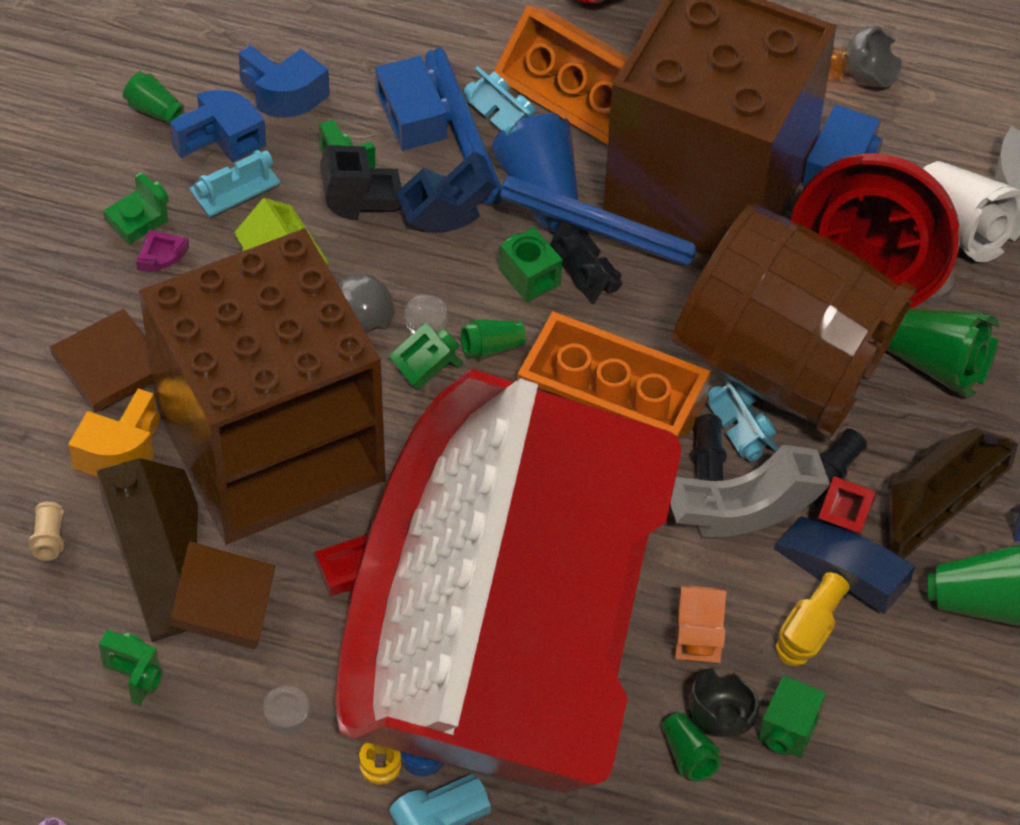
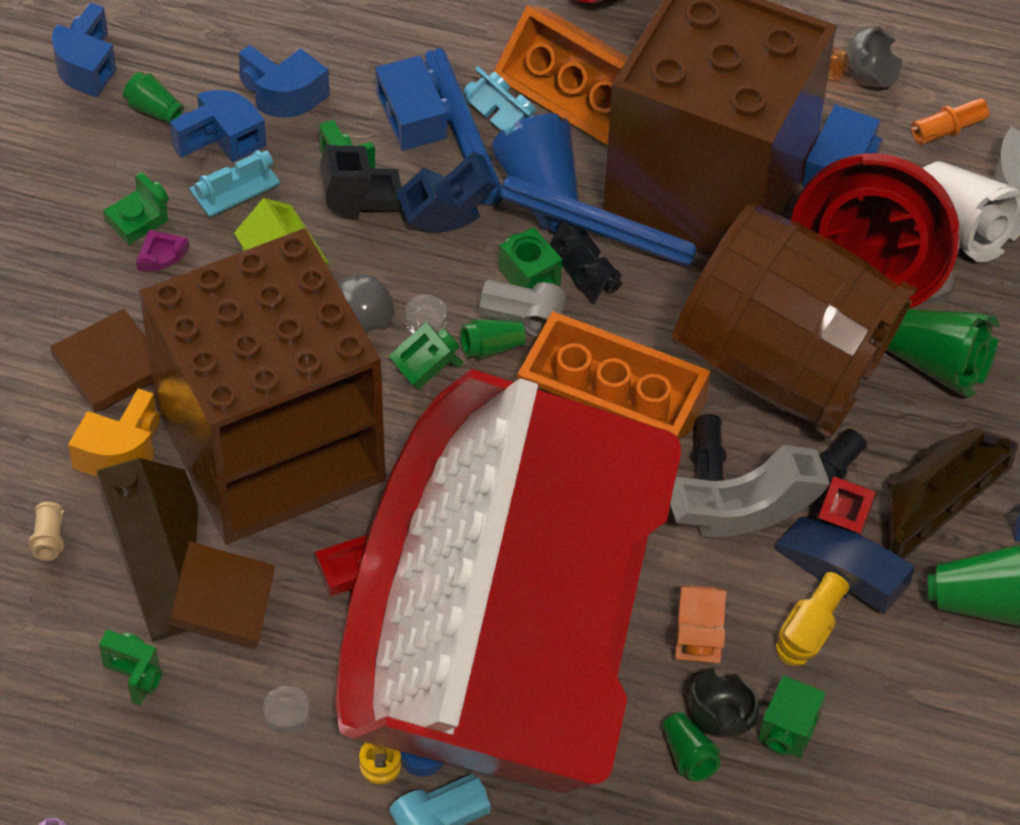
medium azure hinge [707,375,779,462] -> none
none -> blue brick [52,2,116,98]
none -> light grey piece [479,280,568,338]
none -> orange axle [911,98,990,146]

